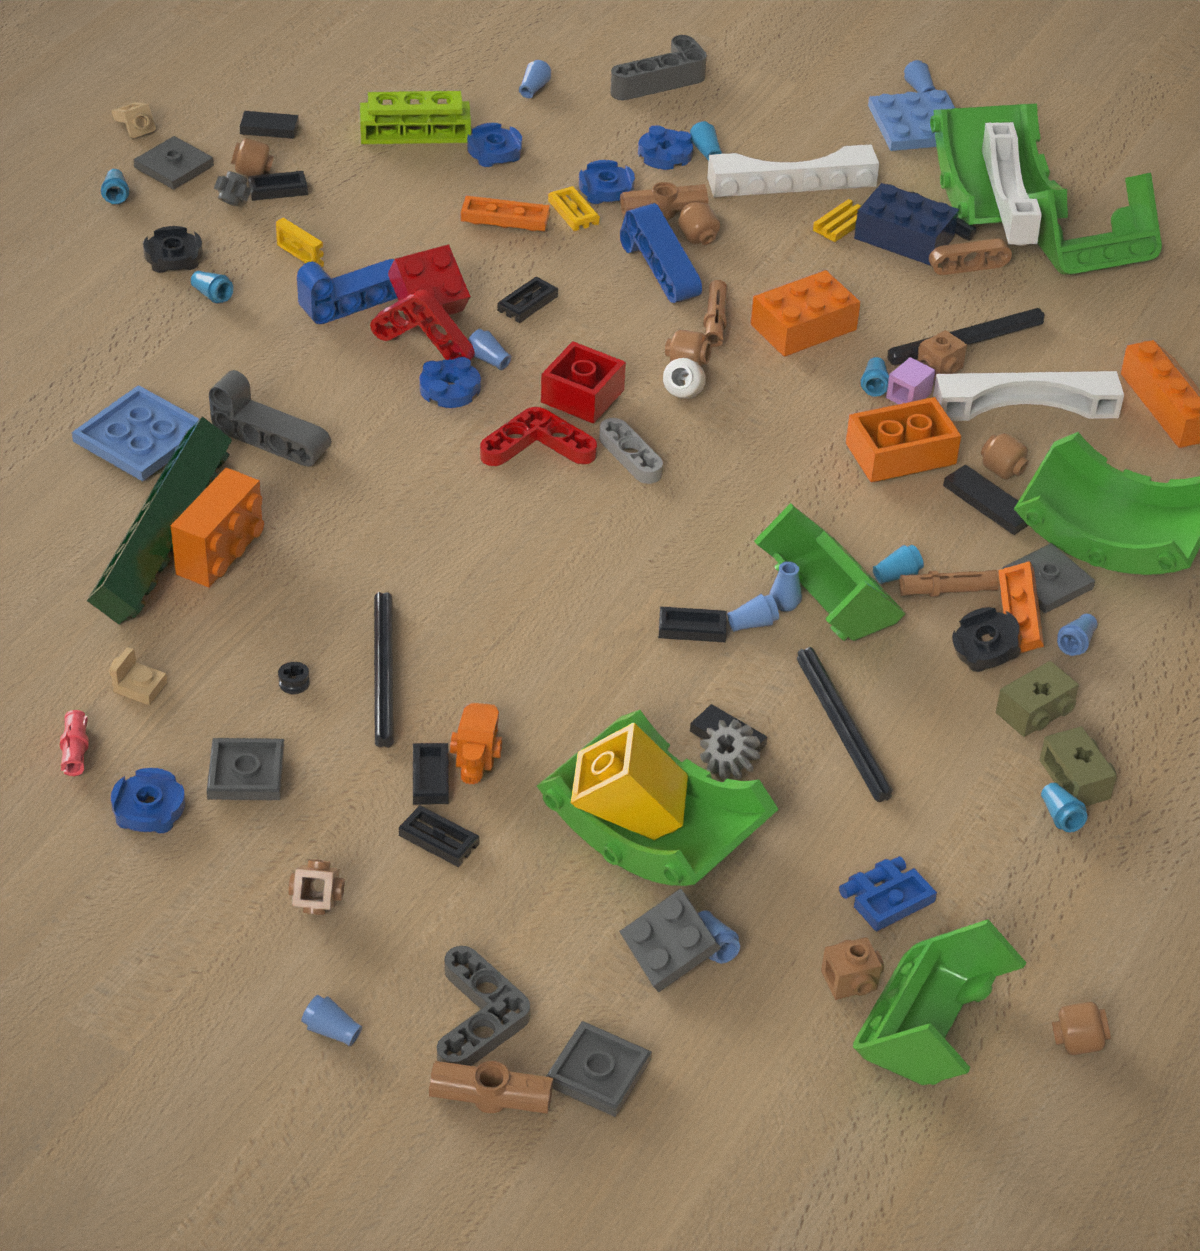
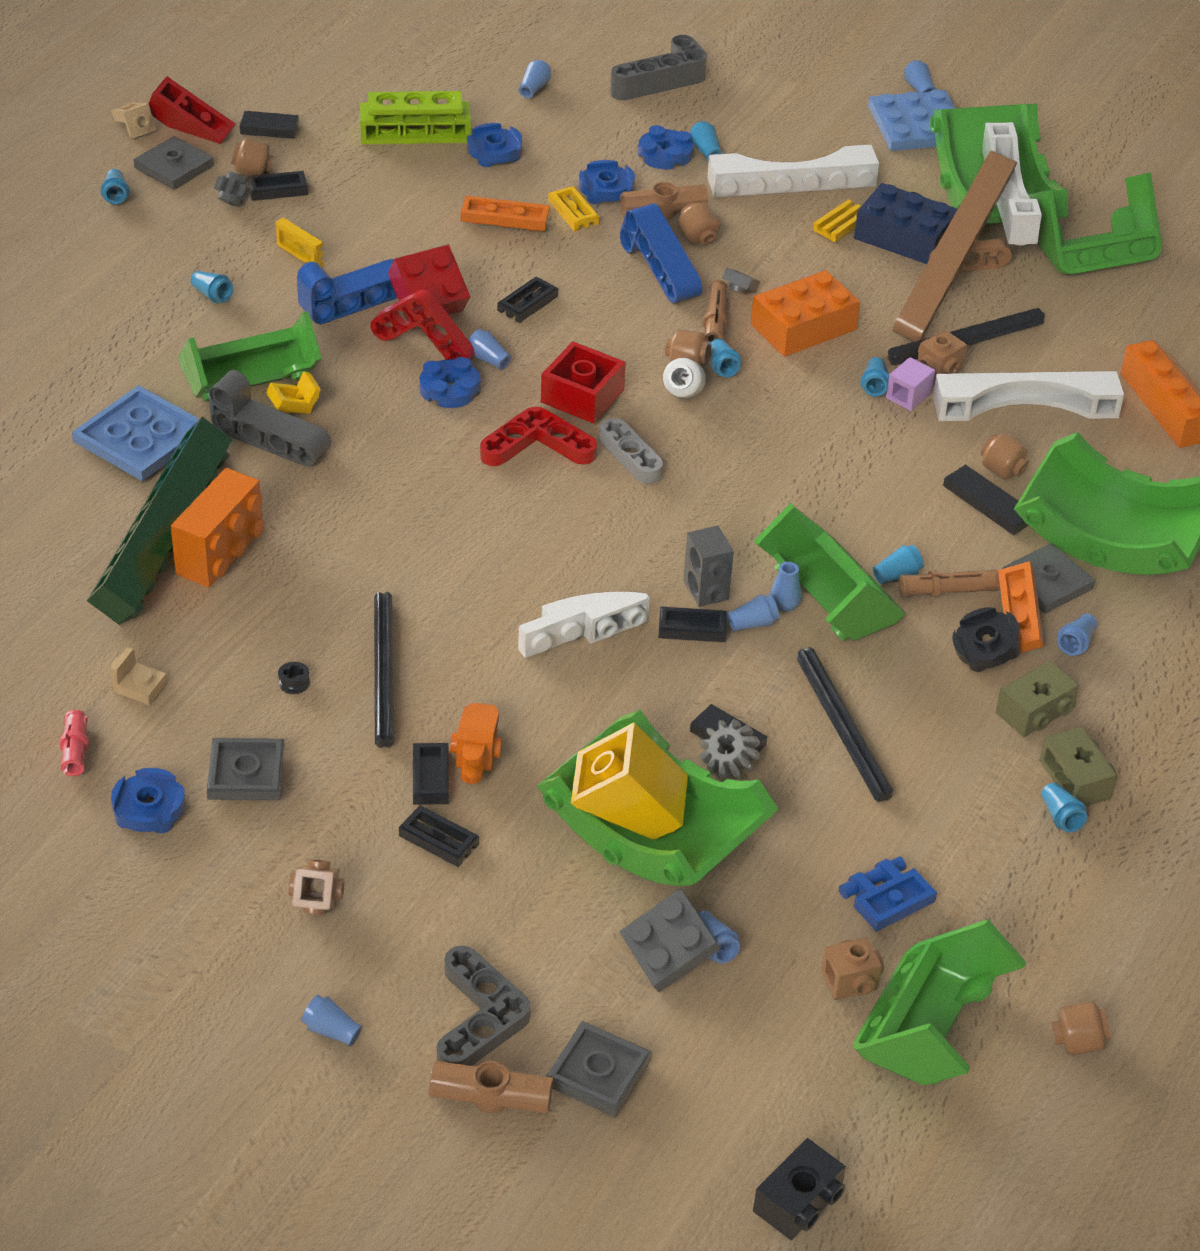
black plate [143,226,203,273] -> none
orange brick [846,397,961,482] -> none
none -> red slope [148,76,236,144]
none -> bright green windscreen [178,311,322,402]
none -> yellow bracket [266,372,321,414]
none -> white slope [518,592,650,658]
none -> dark grey brick [683,525,734,607]
none -> dark azure cone [711,339,741,377]
none -> dark grey plate [722,268,760,294]
none -> black brick [753,1138,846,1240]
none -> medium nougat beam [892,150,1017,341]

